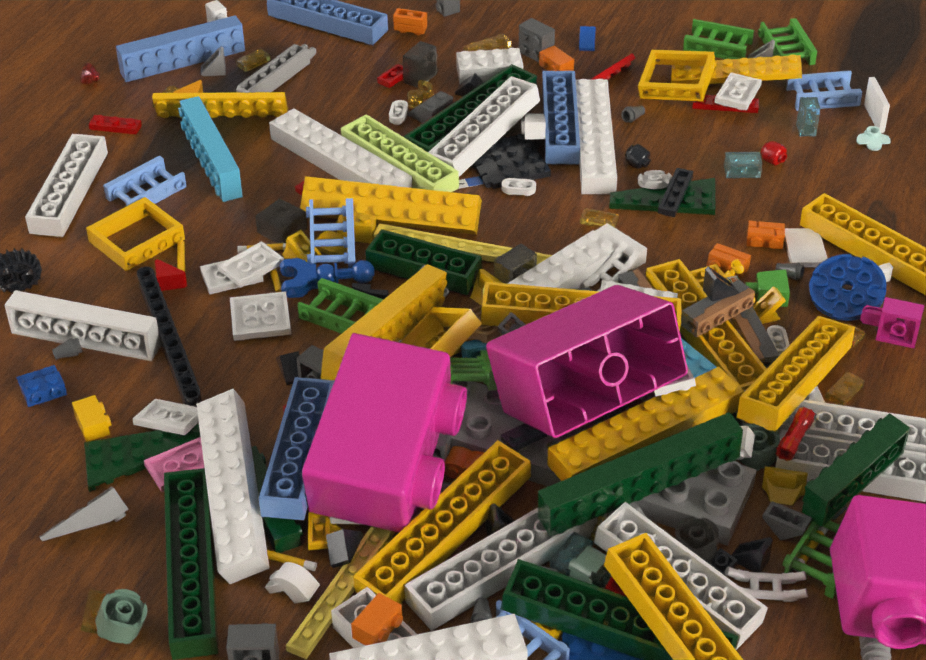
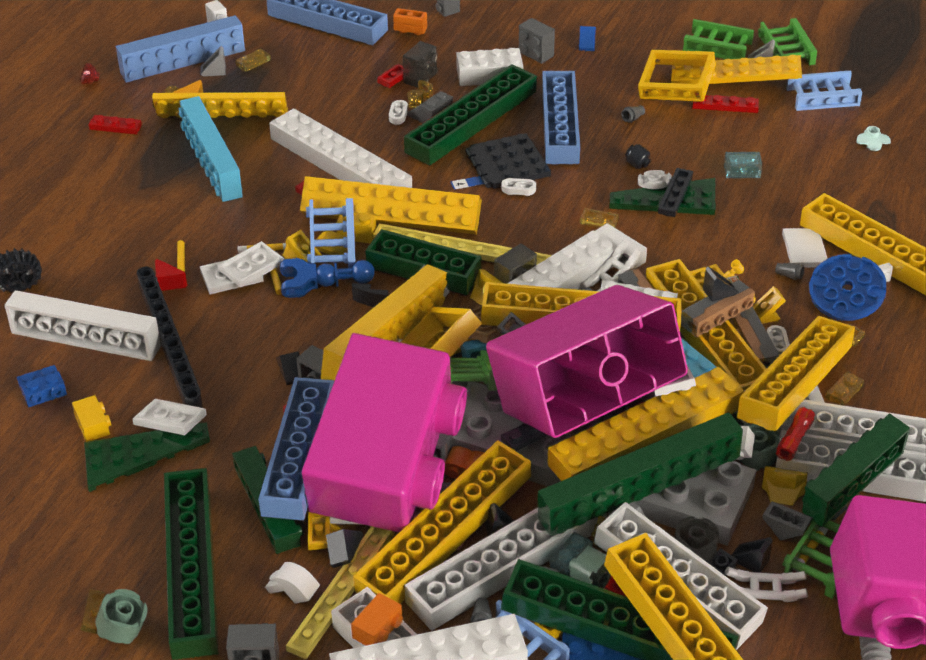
white brick [25,134,108,237] -> none
light grey wedge [39,487,128,541] -> none
dark grey cone [52,338,83,360] -> none
yellow window [86,197,185,271] -> none
light blue fence [103,156,187,206] -> none
bright pink plate [144,437,204,492] -> none
white brick [196,389,270,584] -> none
white plate [230,292,291,341] -> none
light grey hinge [236,44,316,93] -> none
clear smoke brick [255,198,307,243] -> none
yellow bar [267,550,317,571] -> none
bright green fence [297,278,383,334] -> none
yellowish green brick [341,114,459,192] -> none
white brick [428,76,540,176] -> none
black slope [455,73,484,96] -> none
clear yellow plate [463,33,512,52] -> none
white brick [521,113,546,139] -> none
orange brick [539,46,574,71] -> none
white brick [576,79,617,194] -> none
red plate [589,53,636,80] -> none
orange brick [707,243,751,280] -> none
white plate [715,73,762,110] -> none
bright green torso [745,270,790,307] -> none
orange brick [746,220,785,249] -> none
red head [761,141,787,165] -> none
clear light blue brick [796,97,821,136] -> none
dark pink brick [861,297,924,348] -> none
white tile [864,77,890,133] -> none

